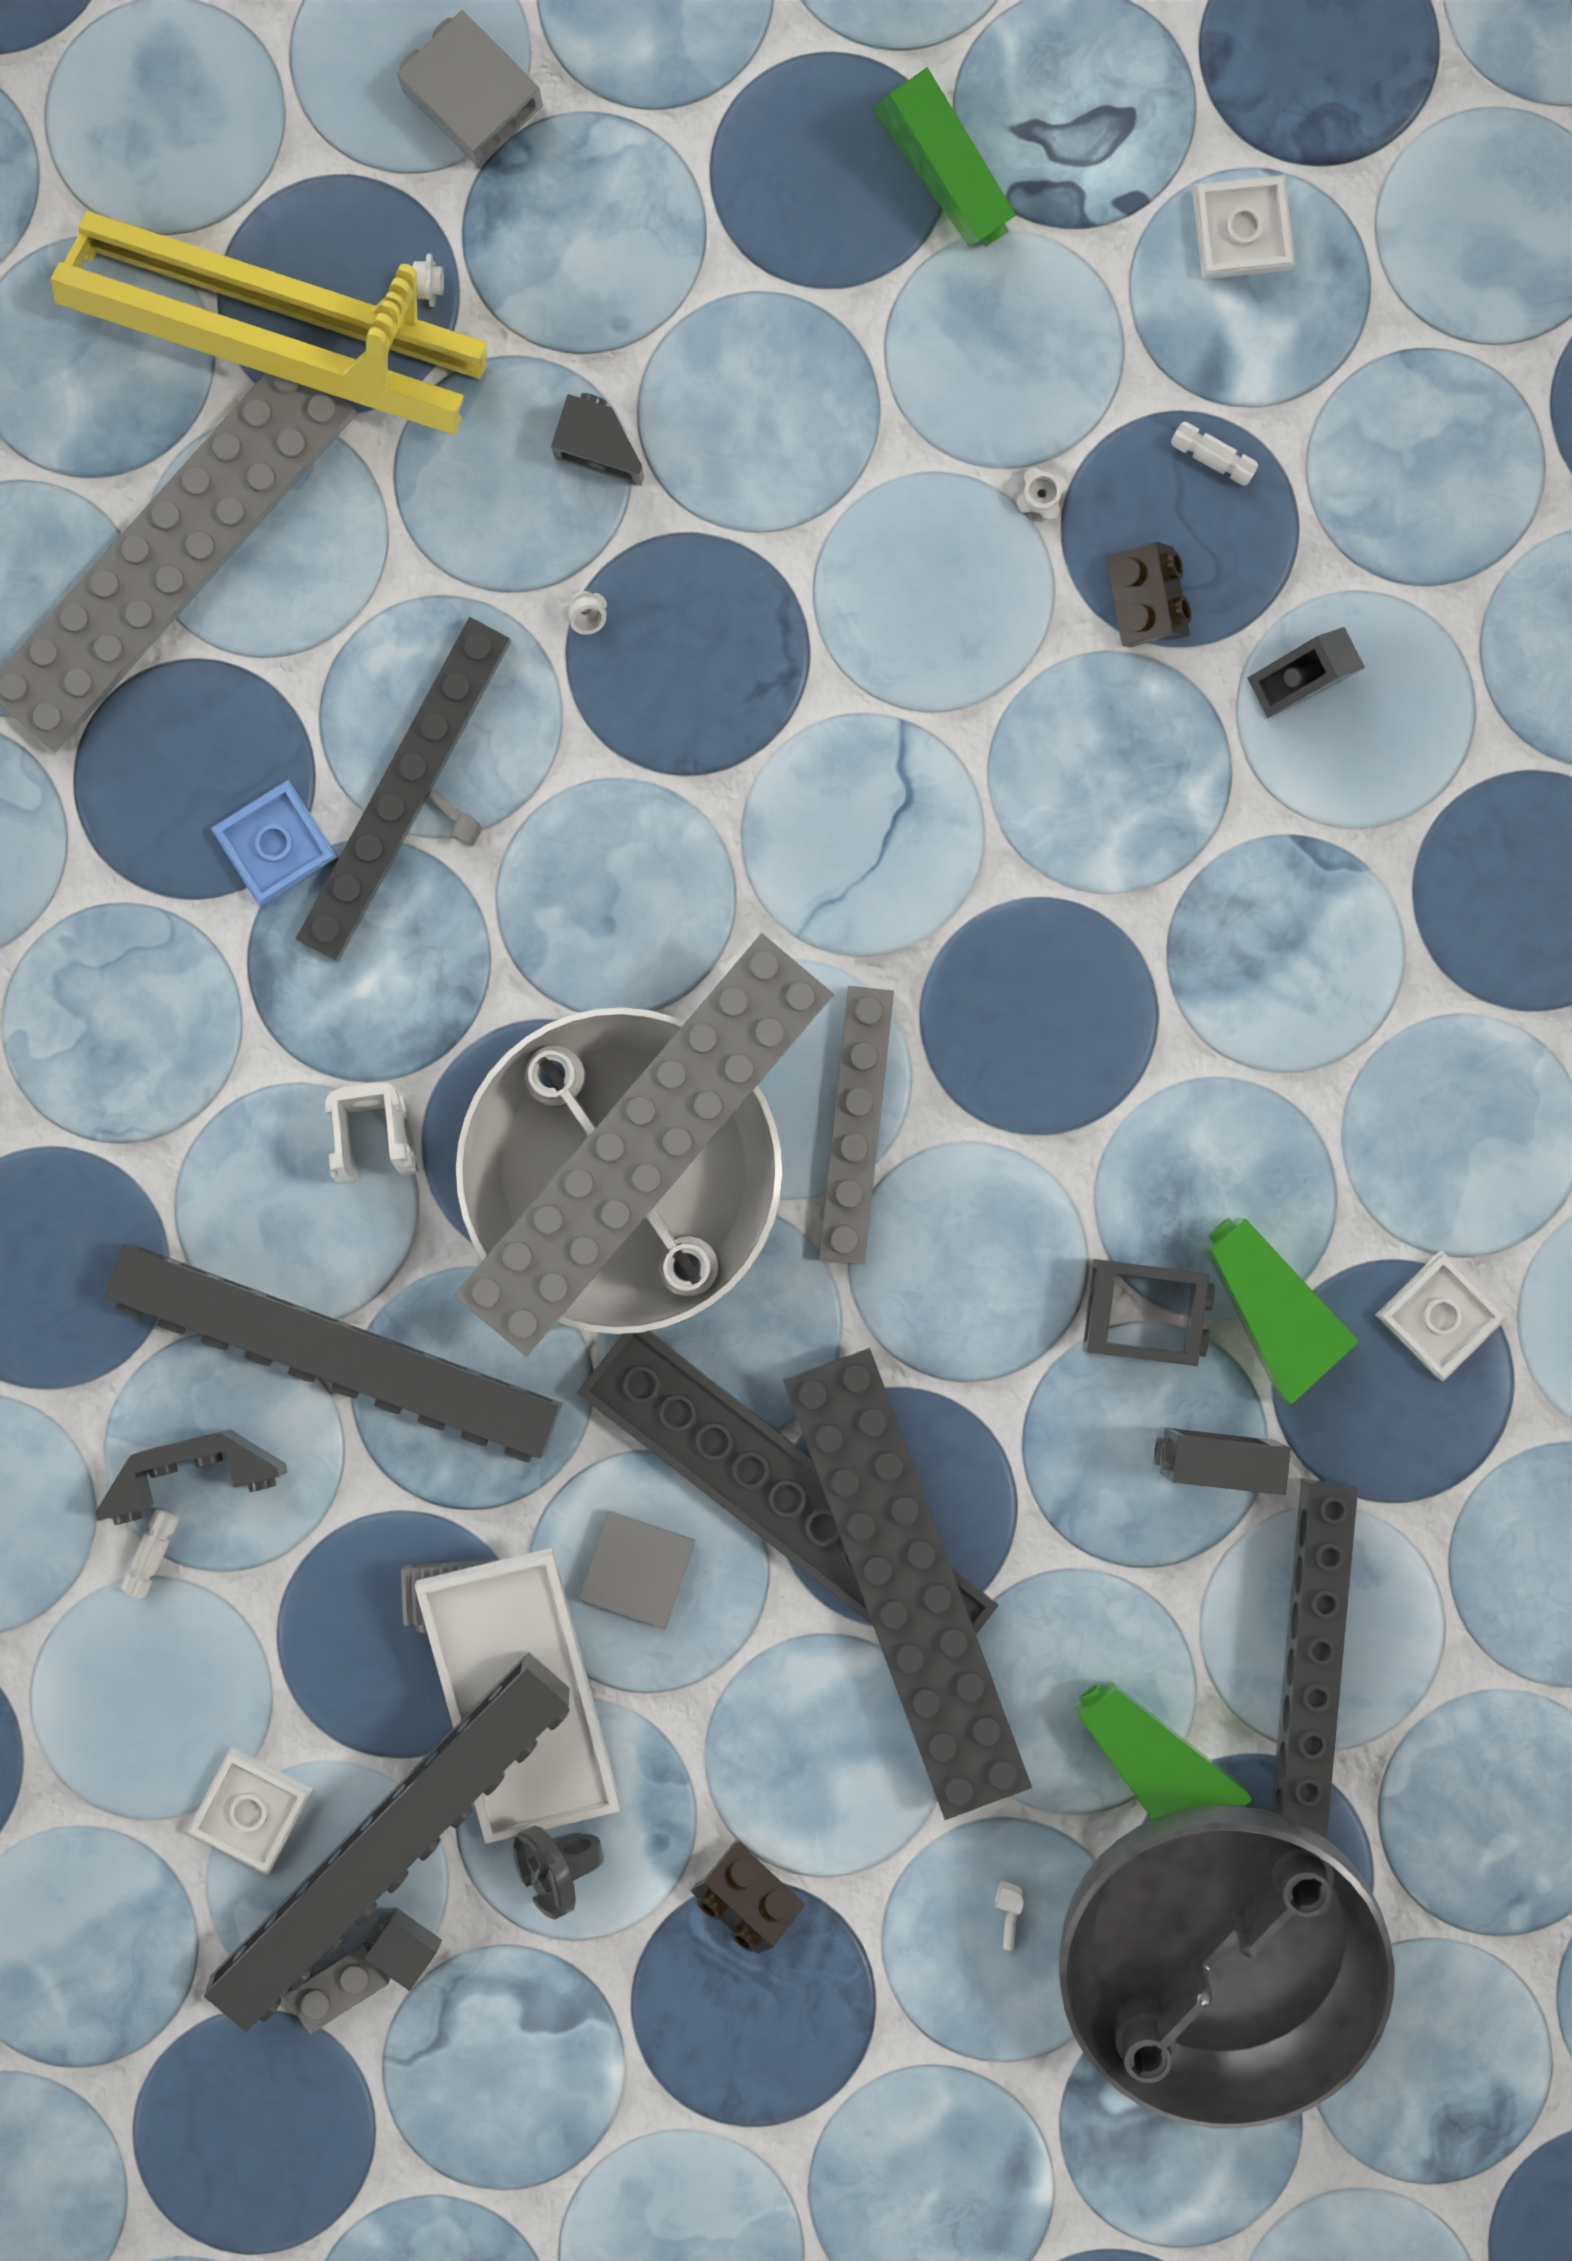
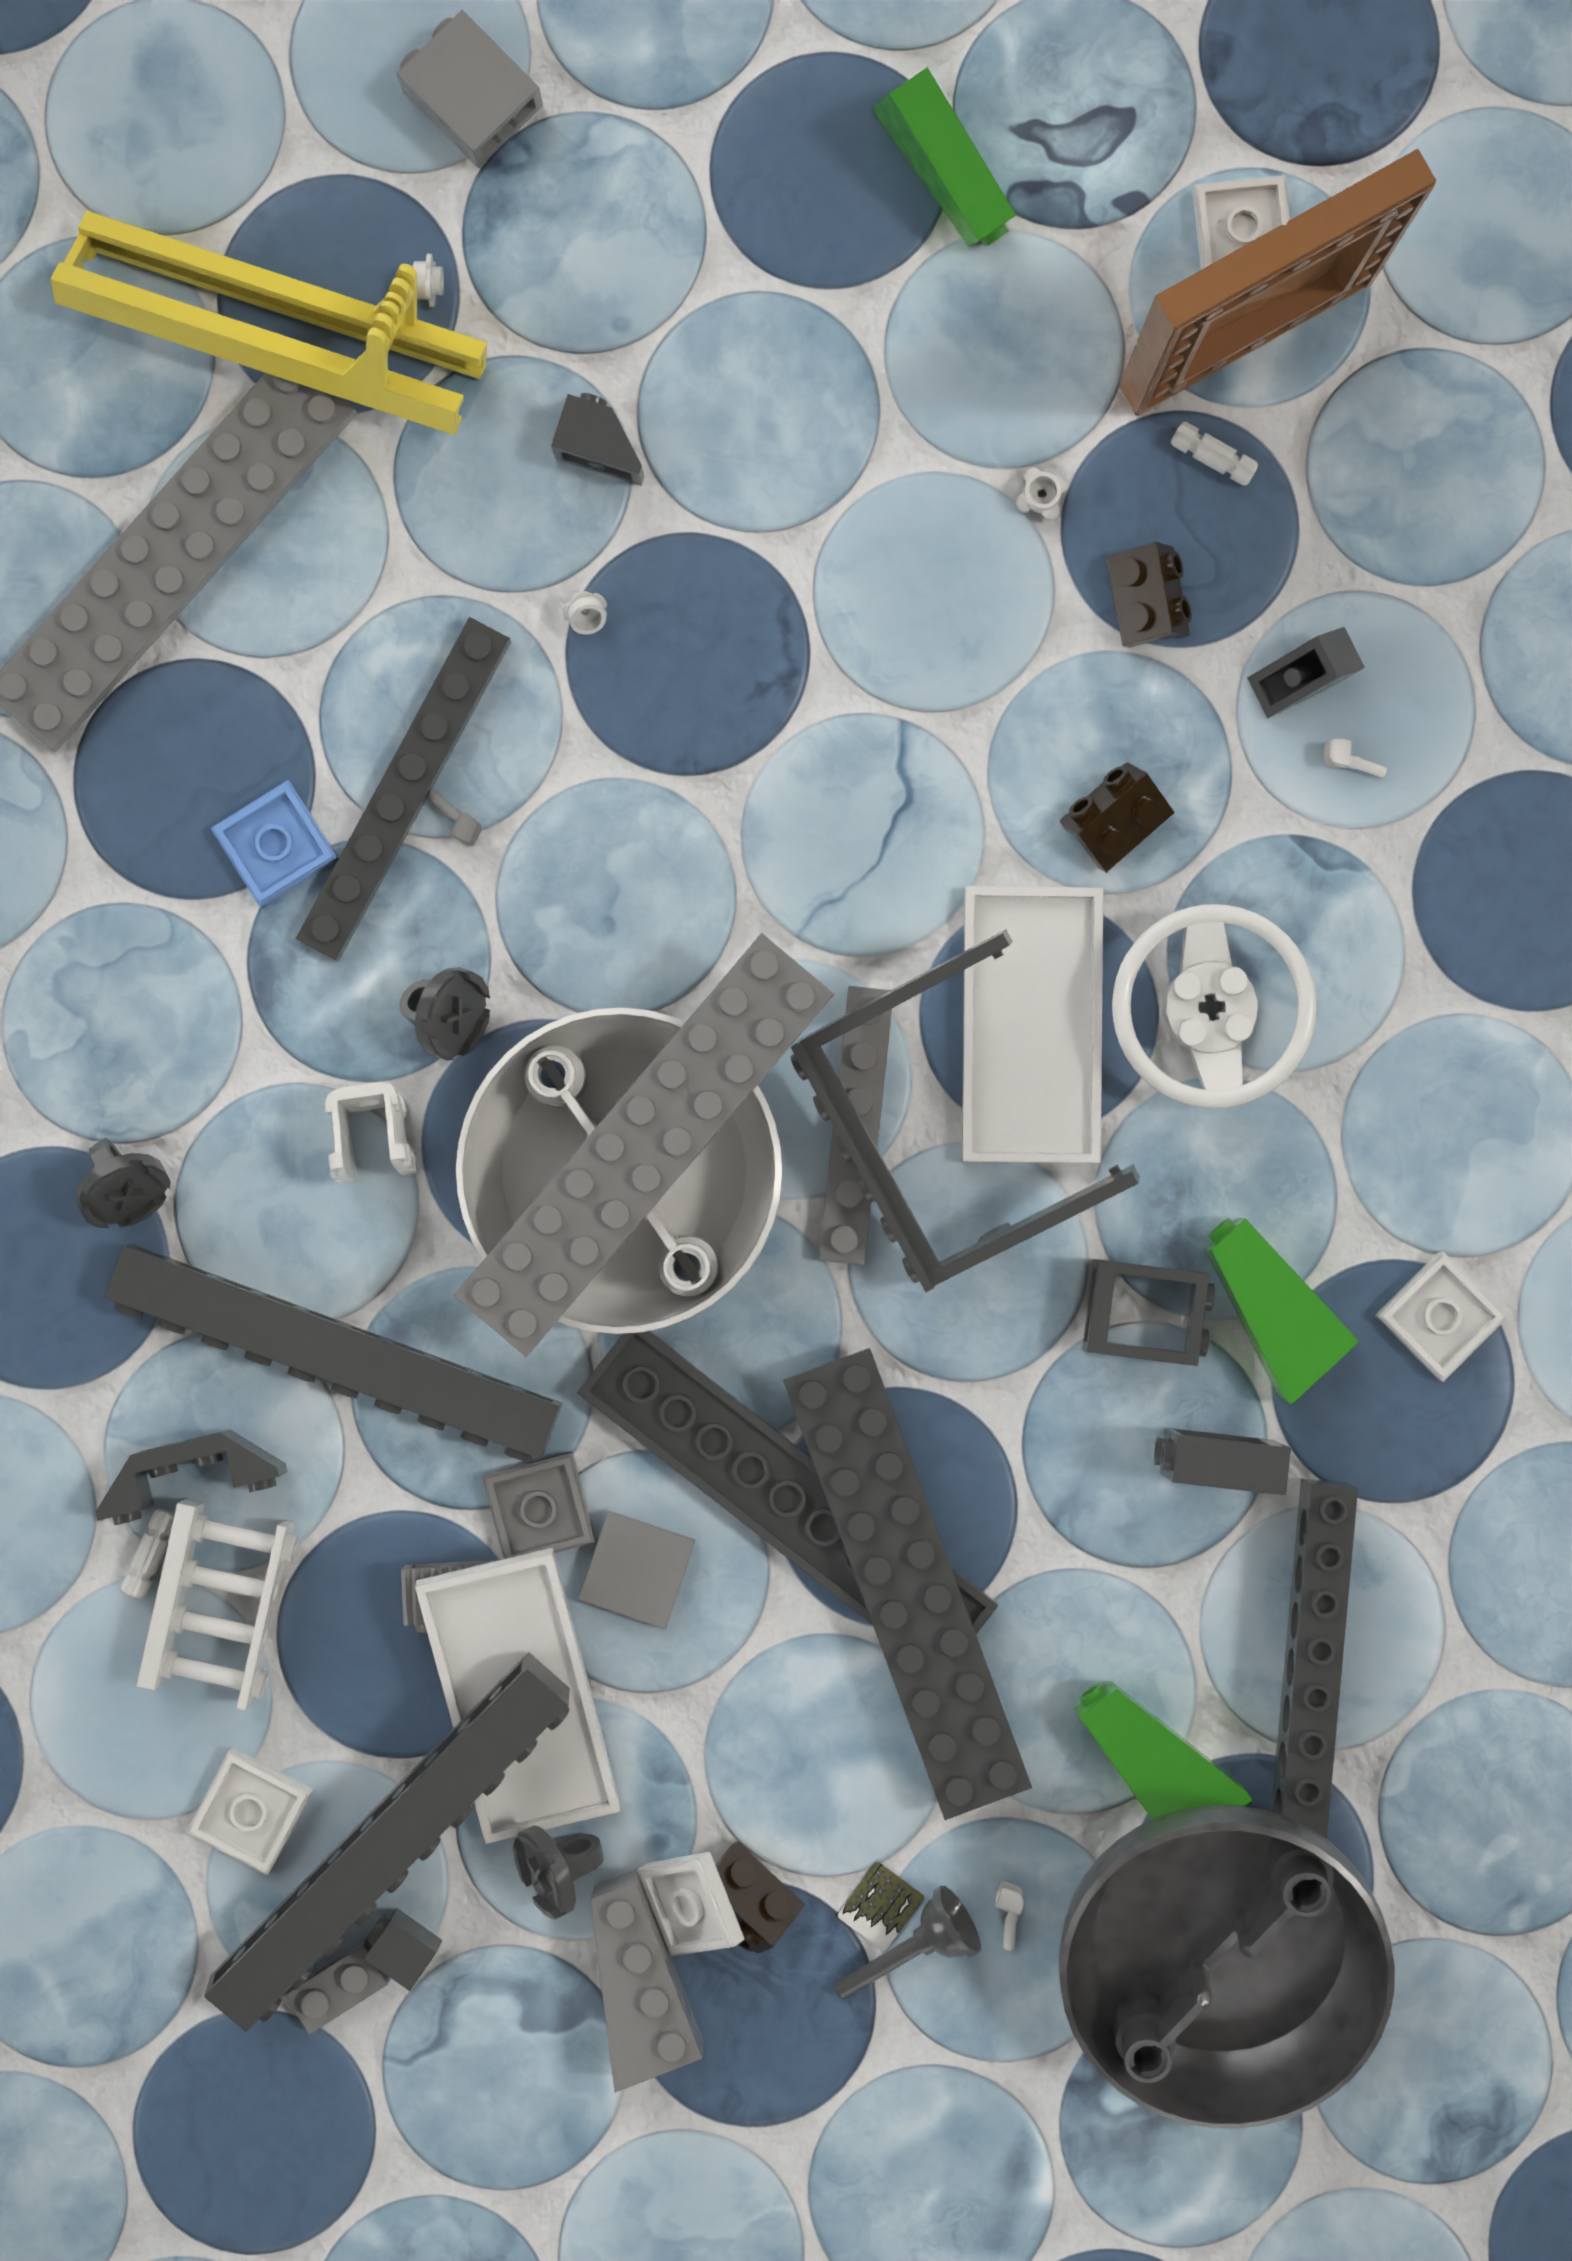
none -> dark grey tile [76,1138,171,1228]
none -> white fence [136,1498,298,1710]
none -> dark grey tile [400,967,490,1060]
none -> light grey tile [482,1452,596,1559]
none -> light grey wedge [591,1868,704,2093]
none -> white tile [637,1851,745,1956]
none -> dark grey piece [790,929,1140,1292]
none -> dark grey piece [834,1886,981,1999]
none -> sticker [838,1862,924,1951]
none -> white tile [962,886,1103,1163]
none -> dark brown bracket [1060,762,1175,873]
none -> white piece [1112,904,1317,1108]
none -> medium nougat tile [1119,149,1437,415]
none -> white hand [1324,739,1387,778]

